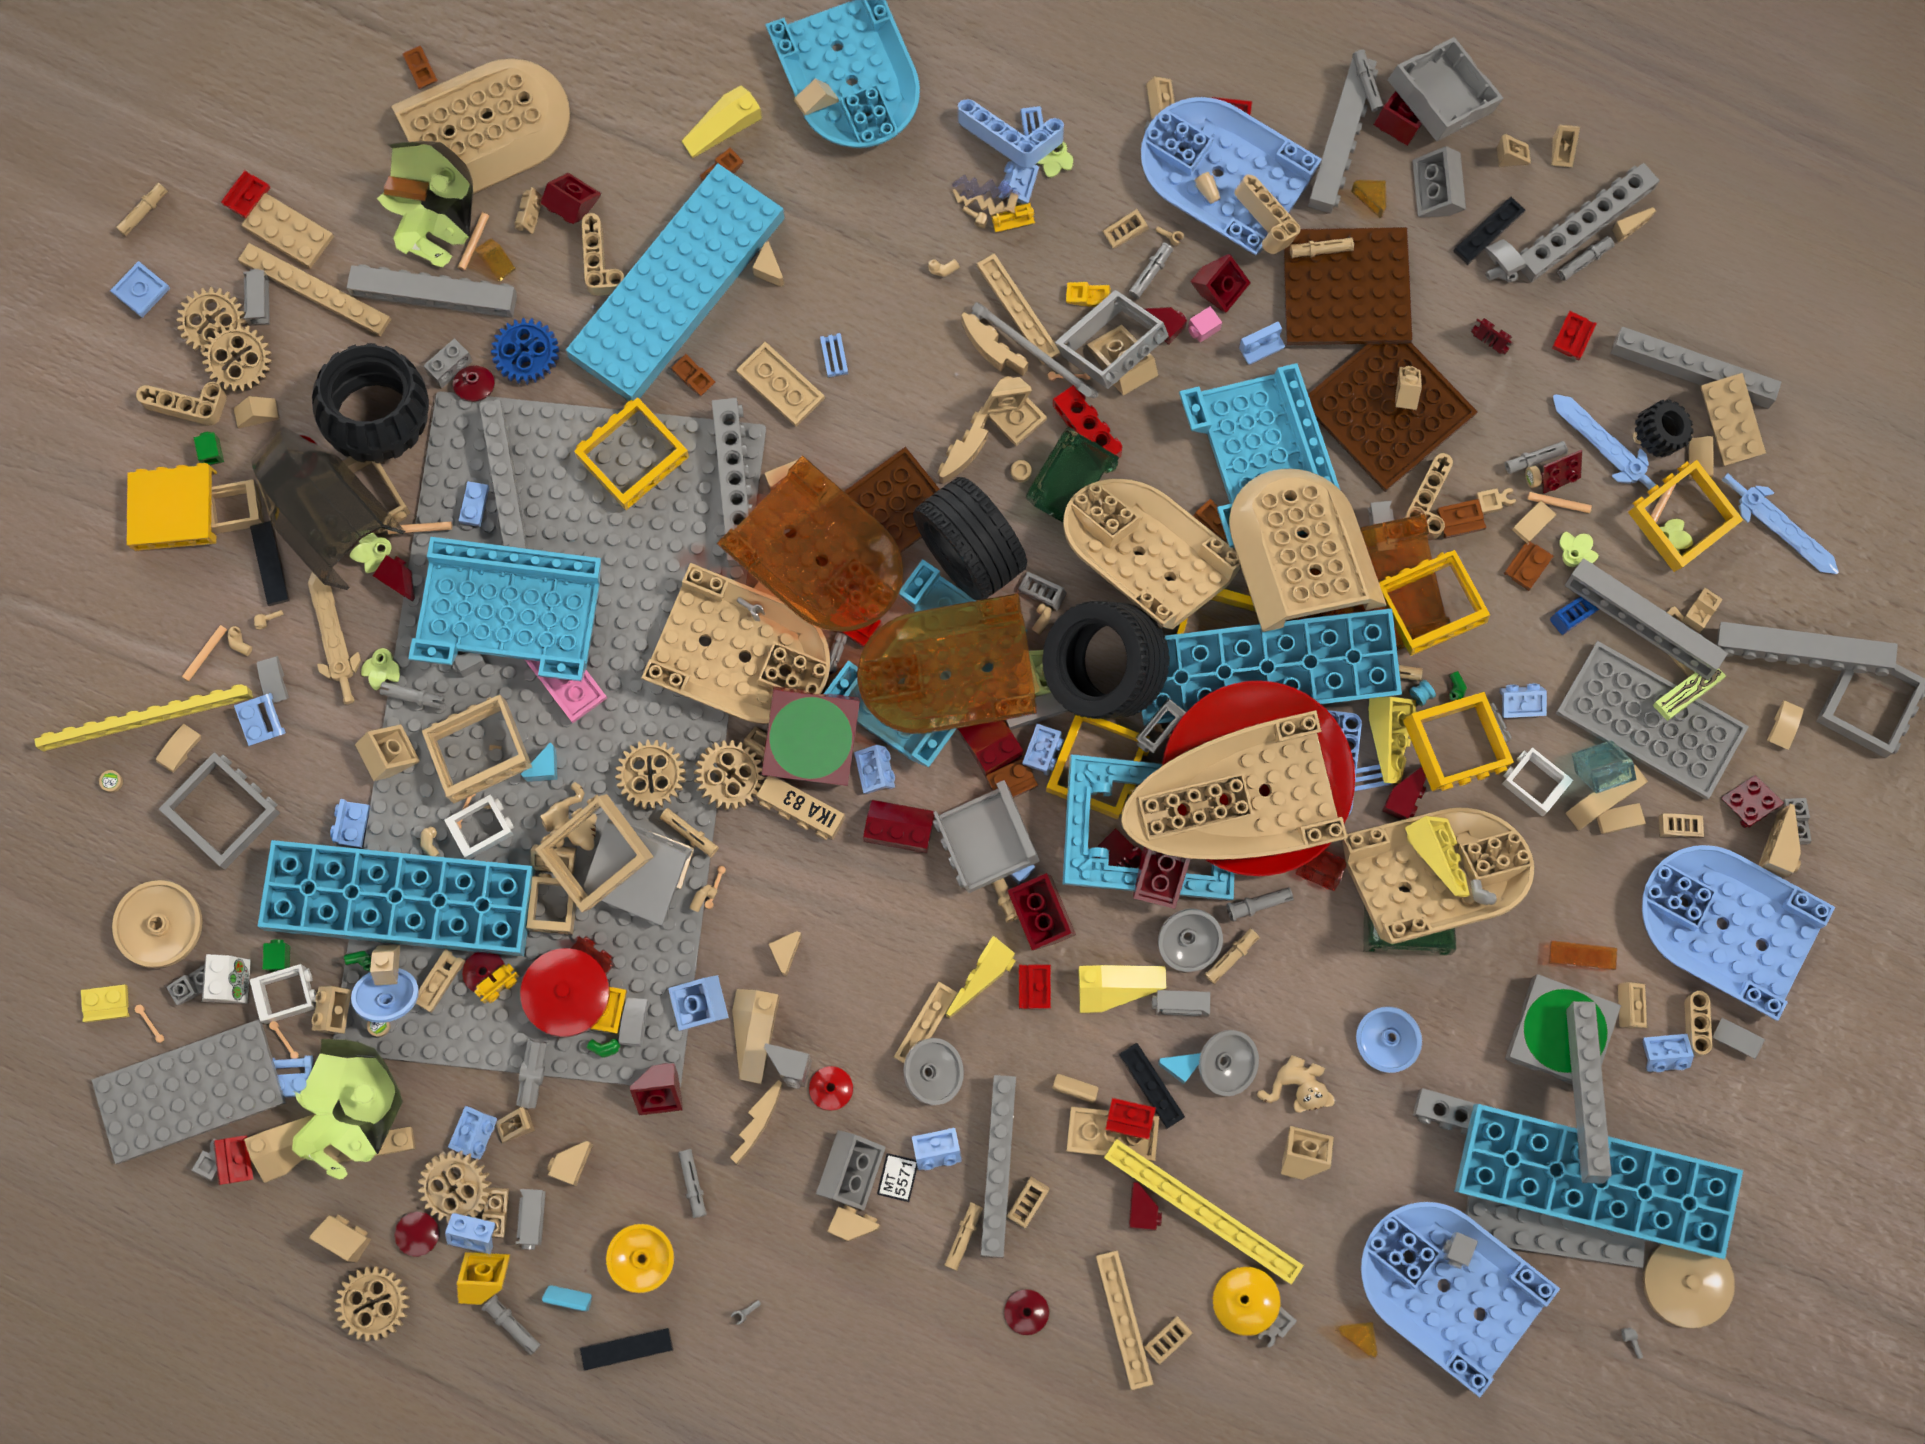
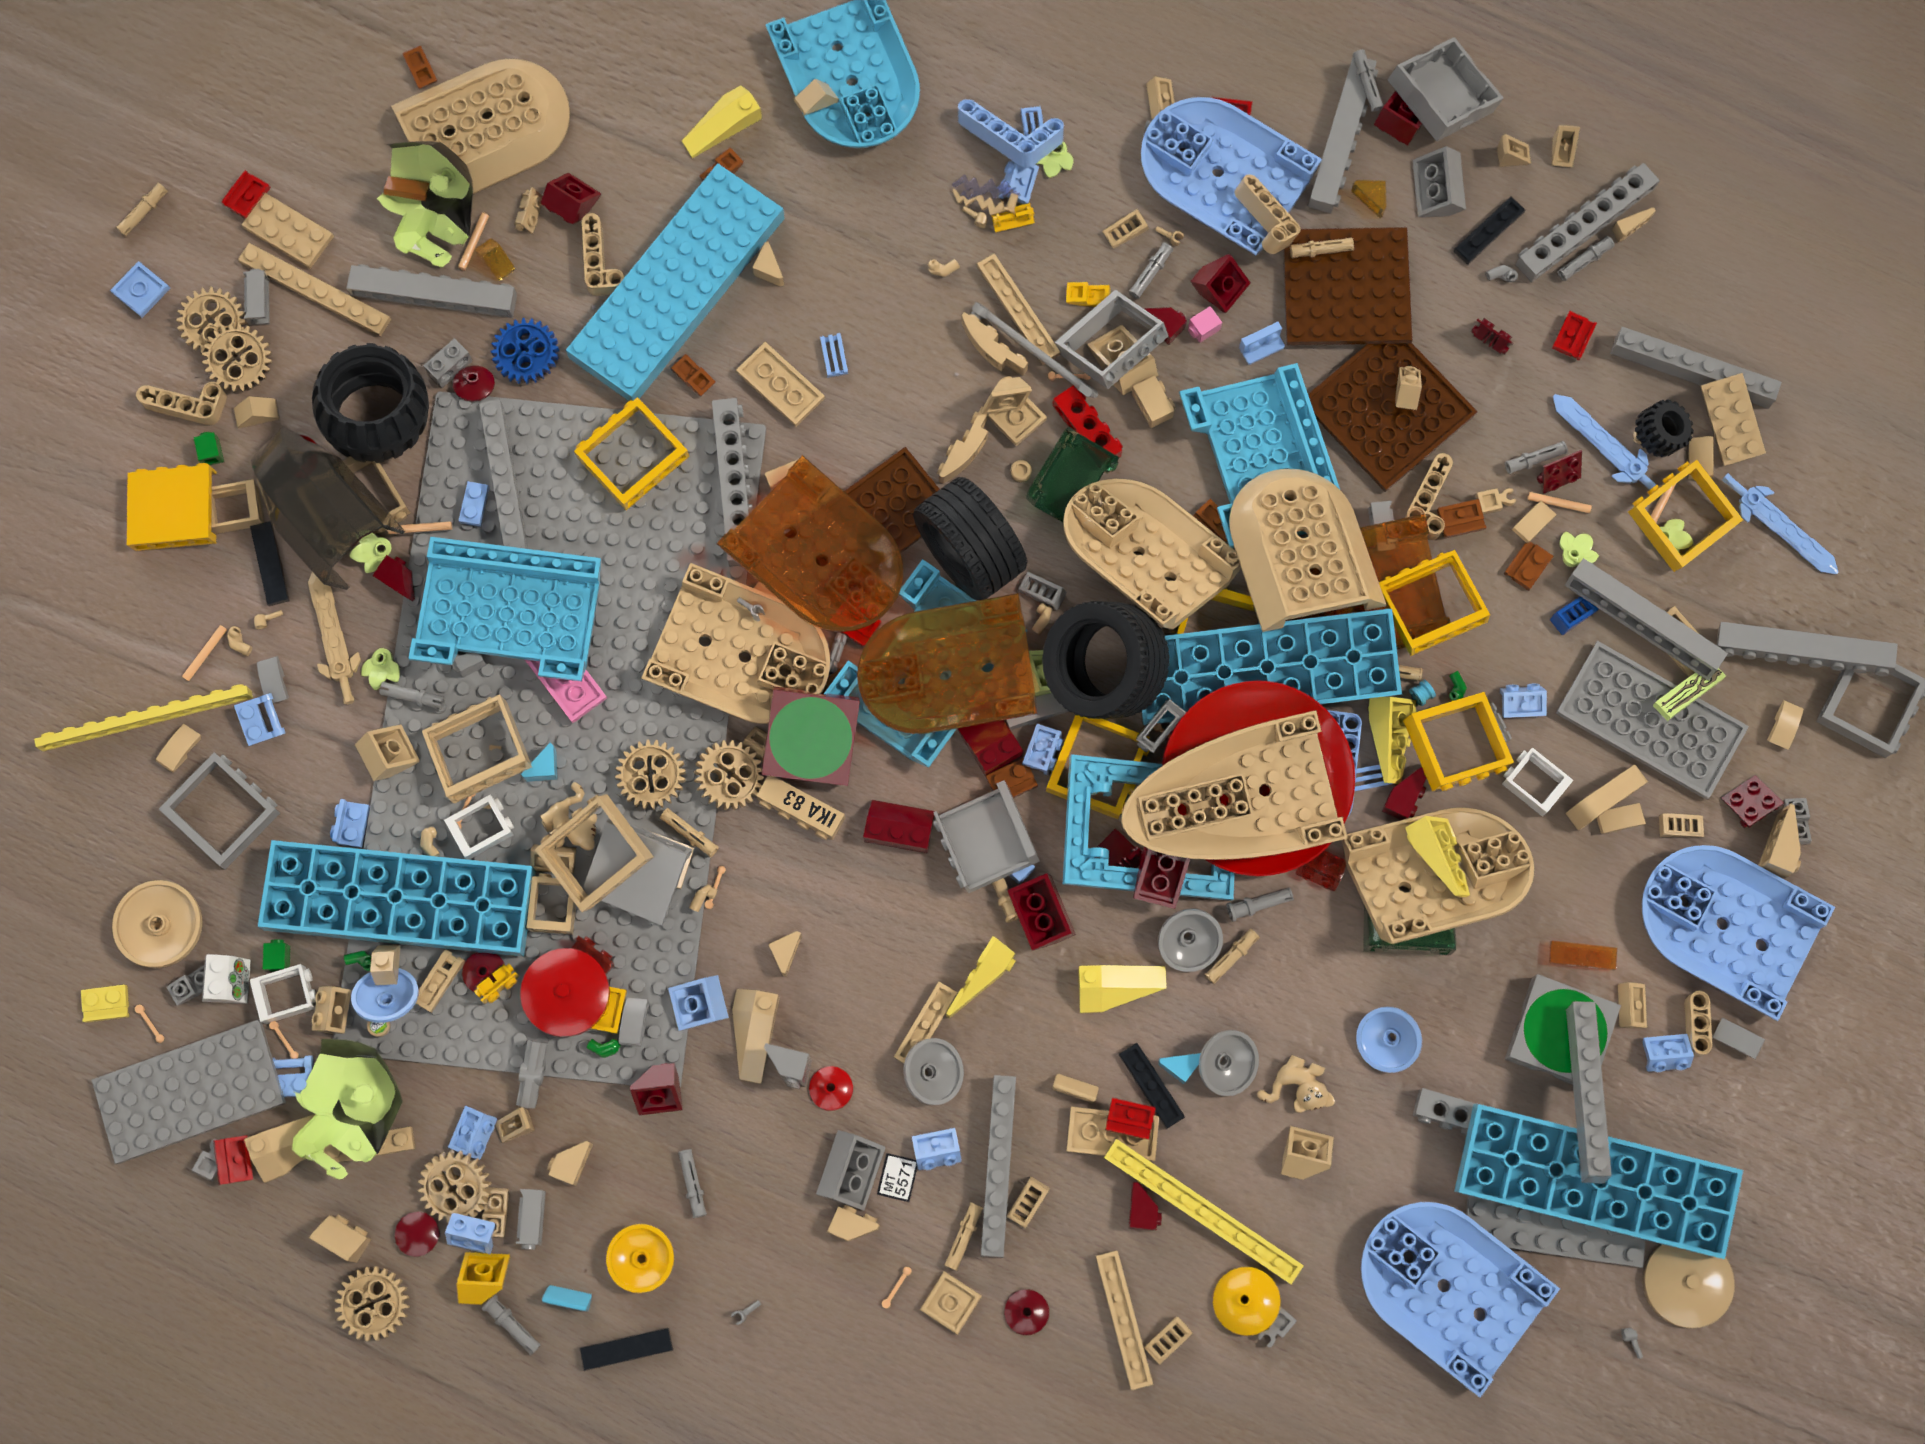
tile [99,770,123,793] -> none
tan slope [730,1080,783,1165] -> none
light blue bracket [854,745,895,794] -> none
red plate [1019,965,1051,1009] -> none
light grey window [1152,990,1210,1017] -> none
tan cone [1195,172,1221,204] -> none
clear yellow slope [1335,1322,1378,1358] -> none
light grey brick [1442,1232,1478,1269] -> none
light grey arm [1470,880,1497,905] -> none
light grey slope [1485,239,1526,276] -> none
tan tile [1525,466,1542,488] -> none
clear light blue window [1572,740,1637,794] -> none
tan slope [1682,588,1723,633] -> none
none -> light nougat hinge [882,1267,912,1308]
none -> tan tile [920,1271,982,1335]
none -> tan brick [1131,376,1175,428]

